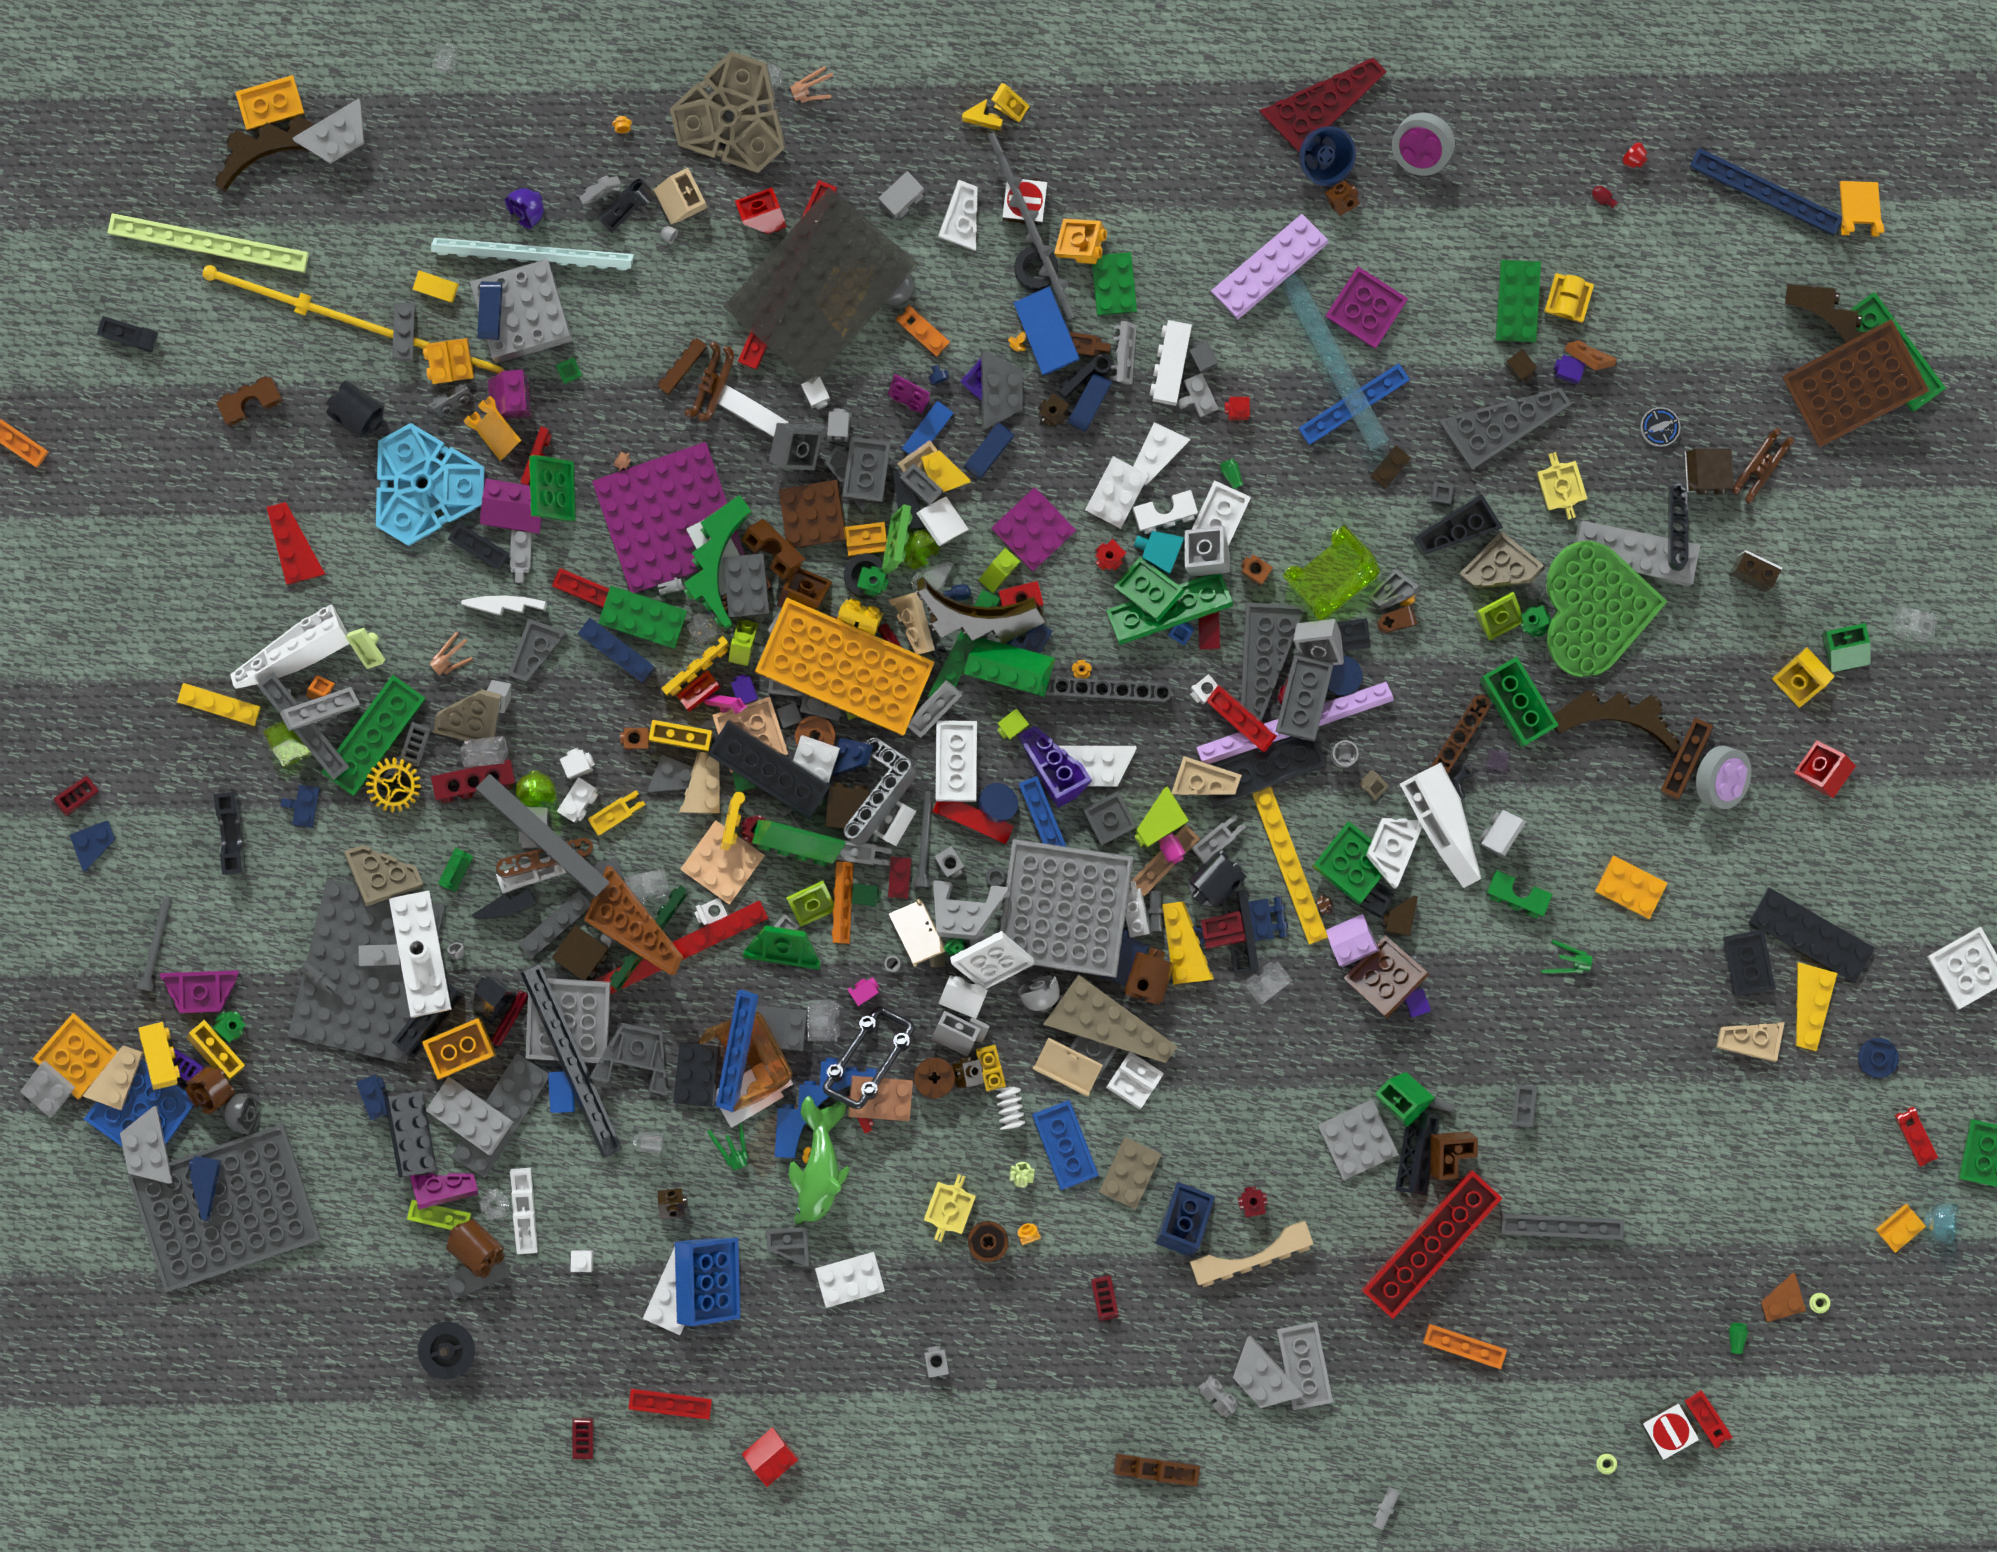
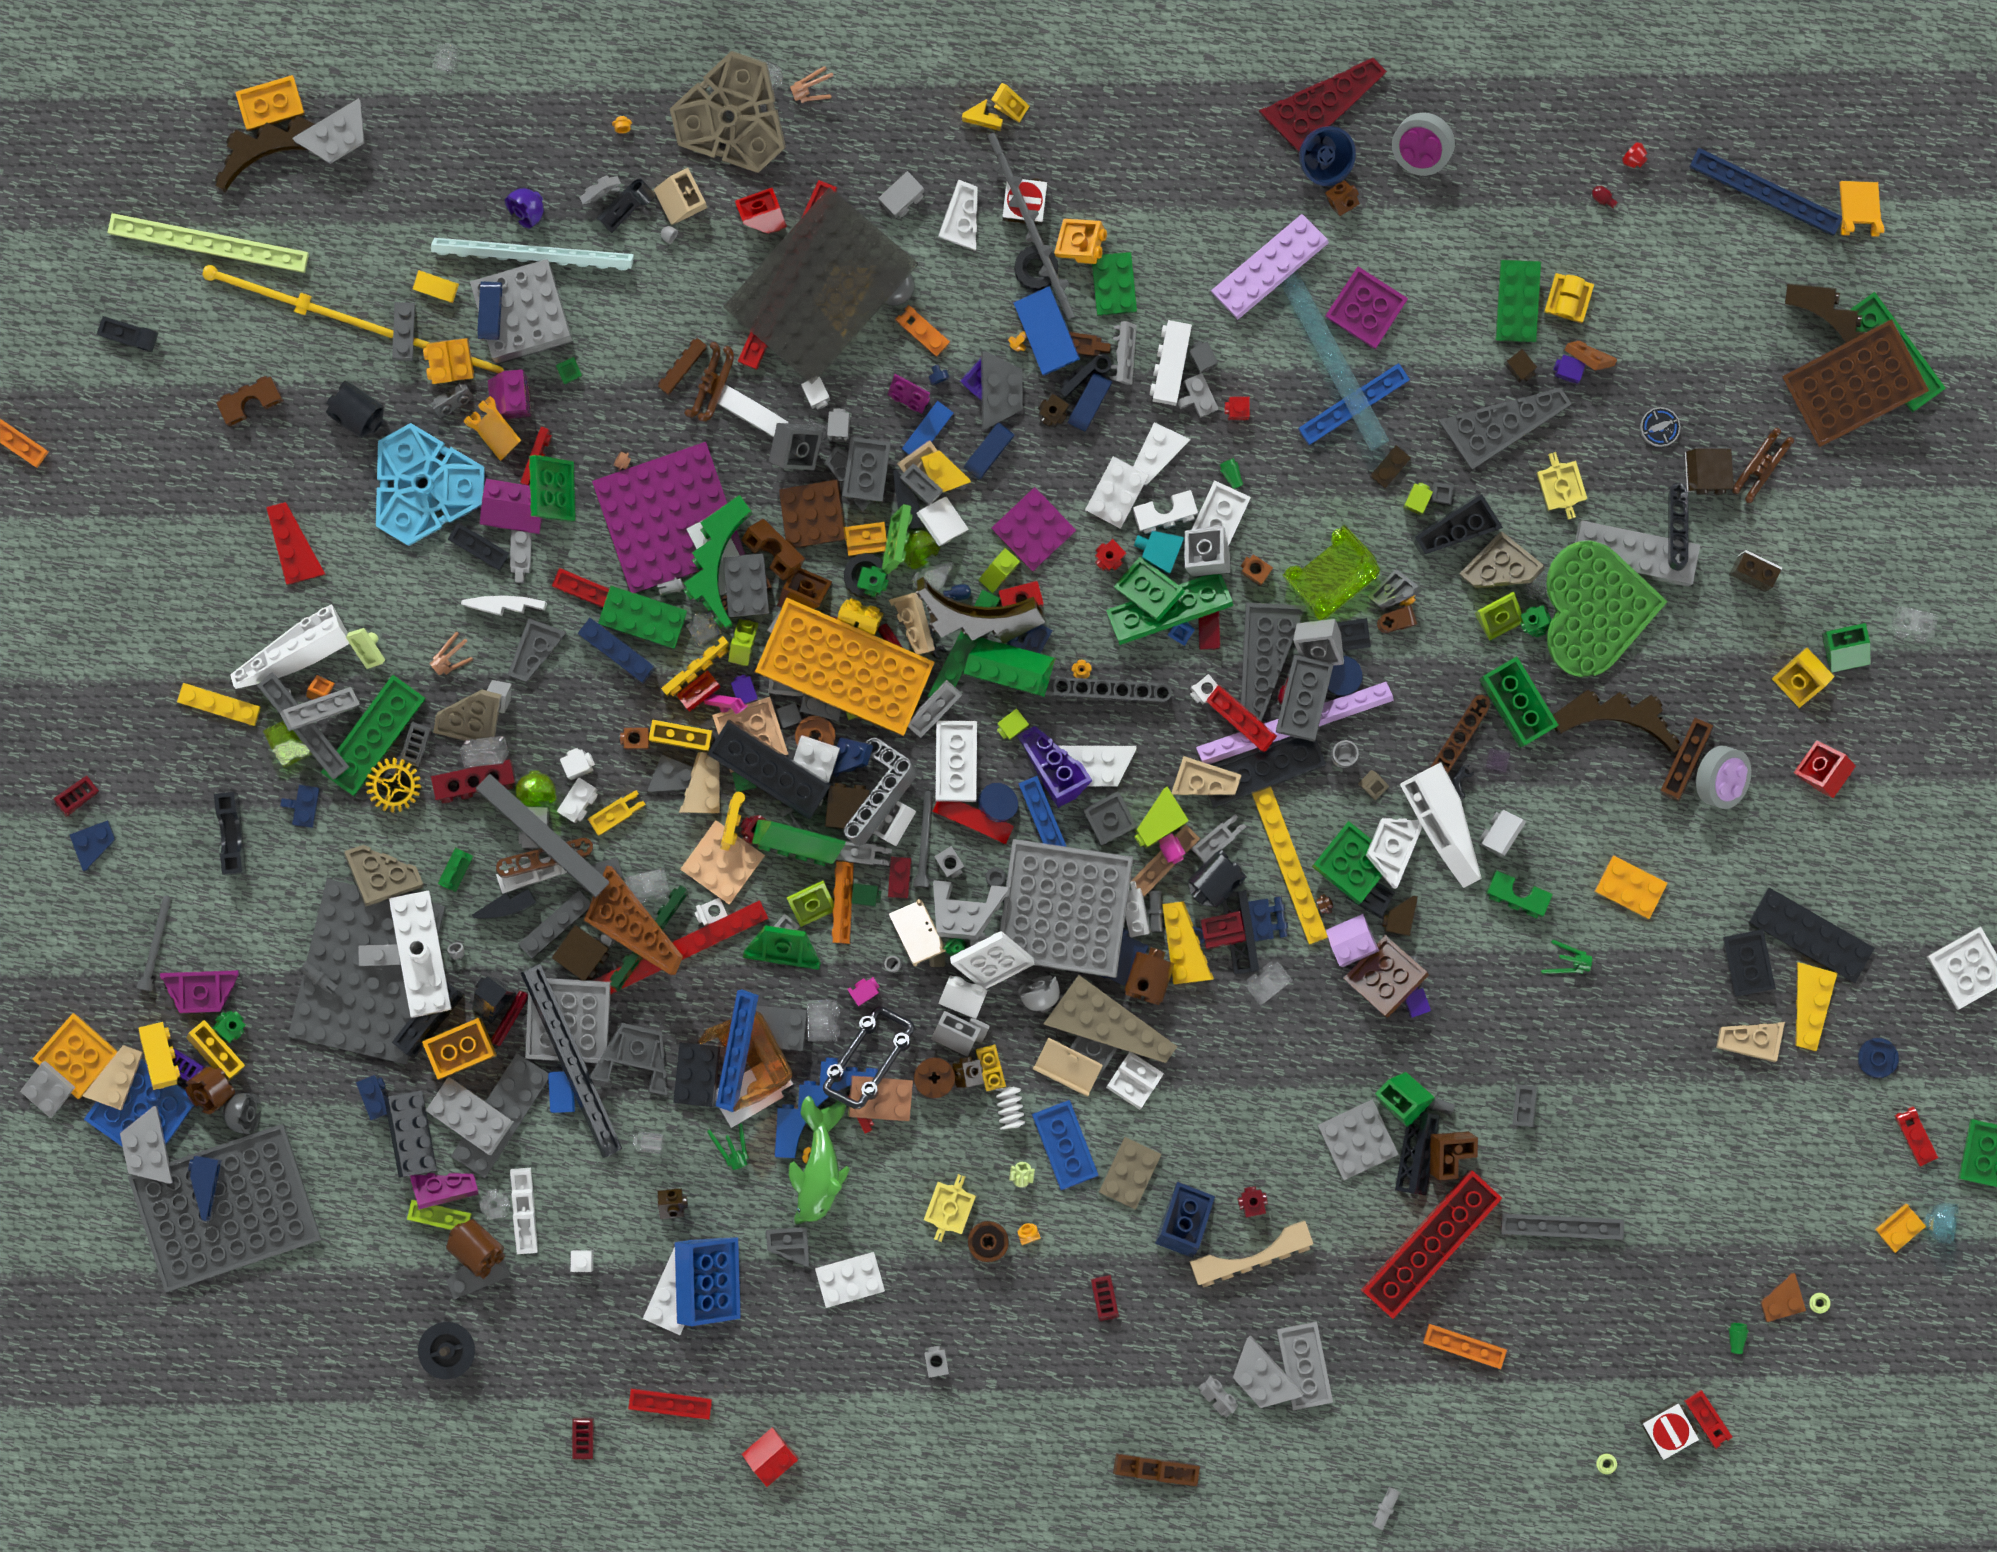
none -> lime brick [1403,483,1433,516]

